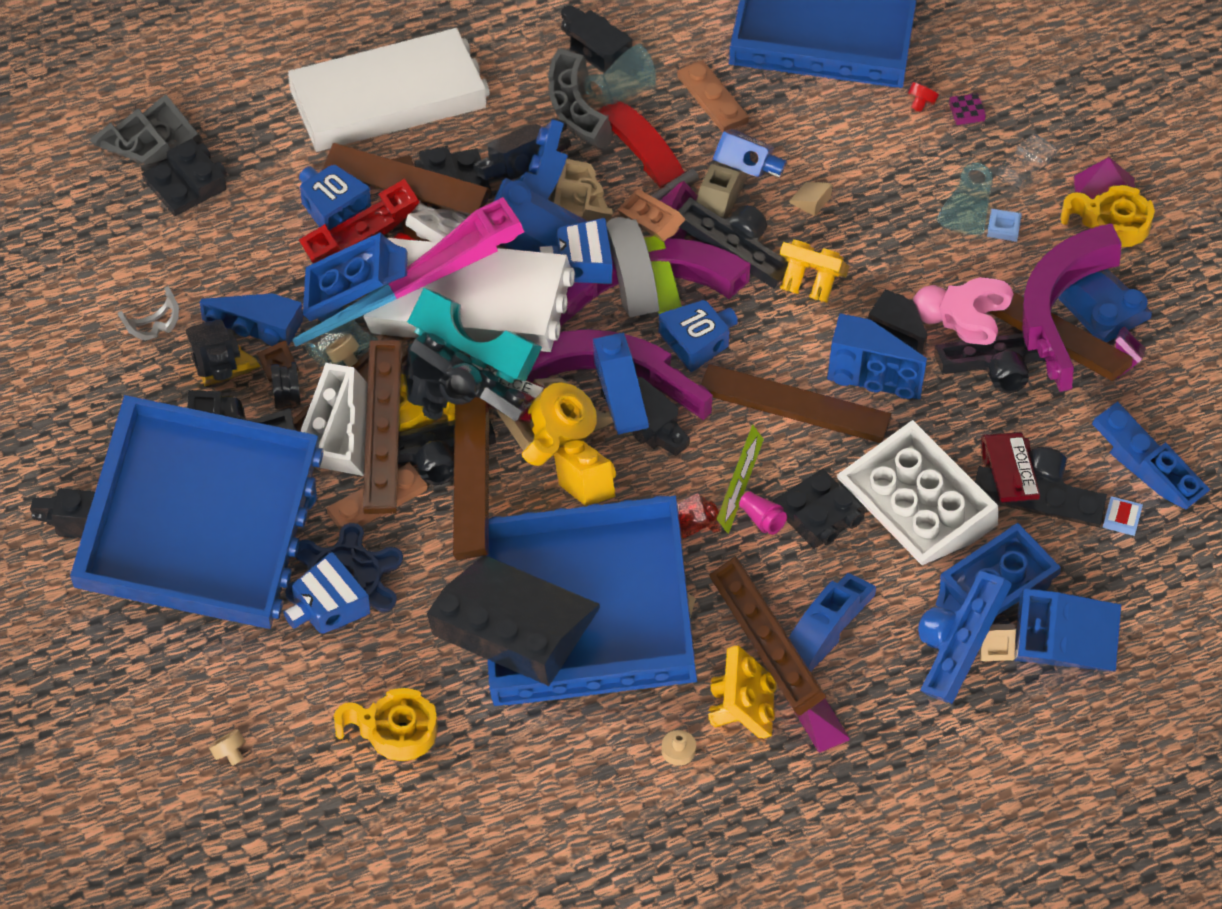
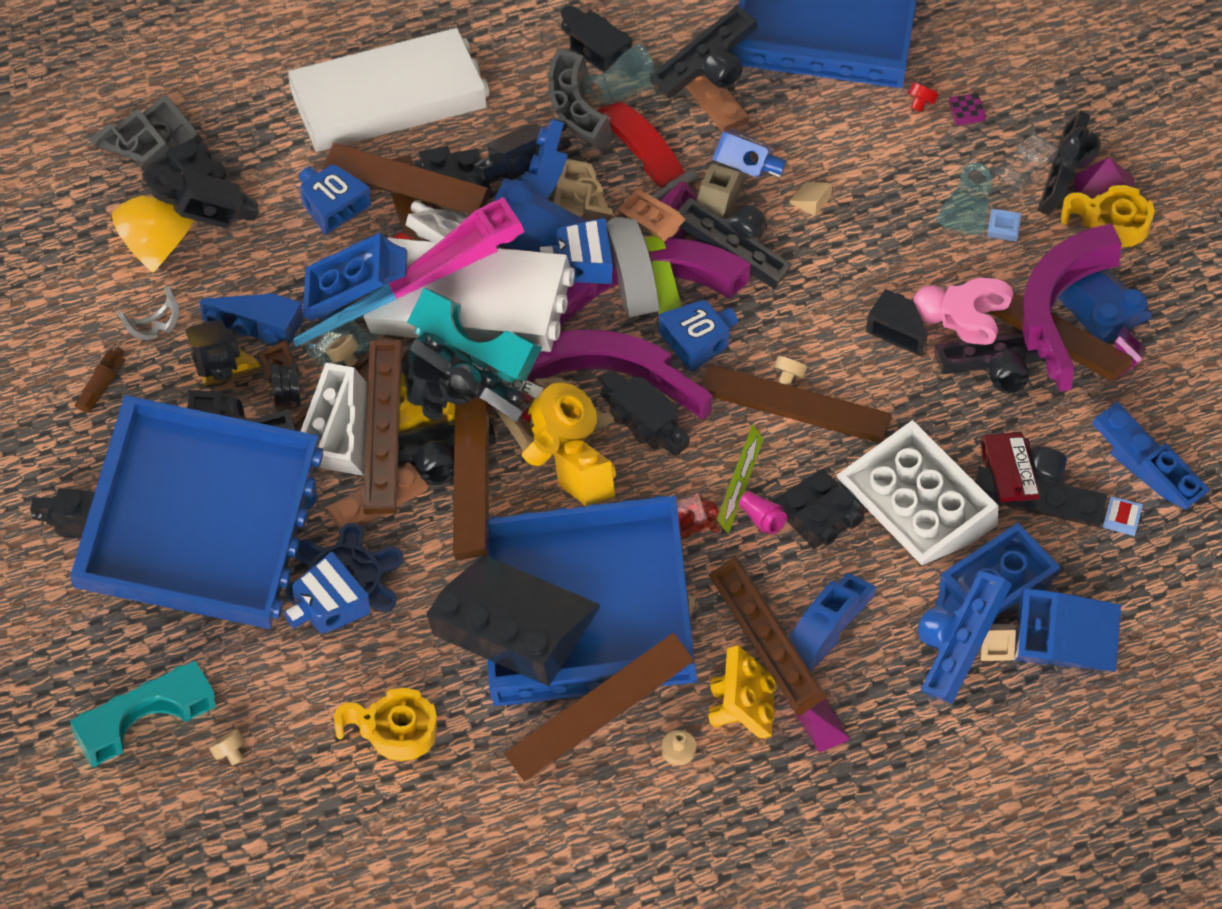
red slope [299,179,420,264] -> none
blue slope [593,332,649,435] -> none
yellow plate [779,239,850,303] -> none
blue slope [827,313,927,399] -> none
none -> teal arch [70,660,216,768]
none -> reddish brown piece [74,347,126,413]
none -> yellow brick [112,195,195,273]
none -> black hinge [151,169,259,228]
none -> reddish brown tile [504,633,694,782]
none -> black plate [649,5,758,99]
none -> tan tile [774,356,808,386]
none -> black plate [1038,110,1101,215]

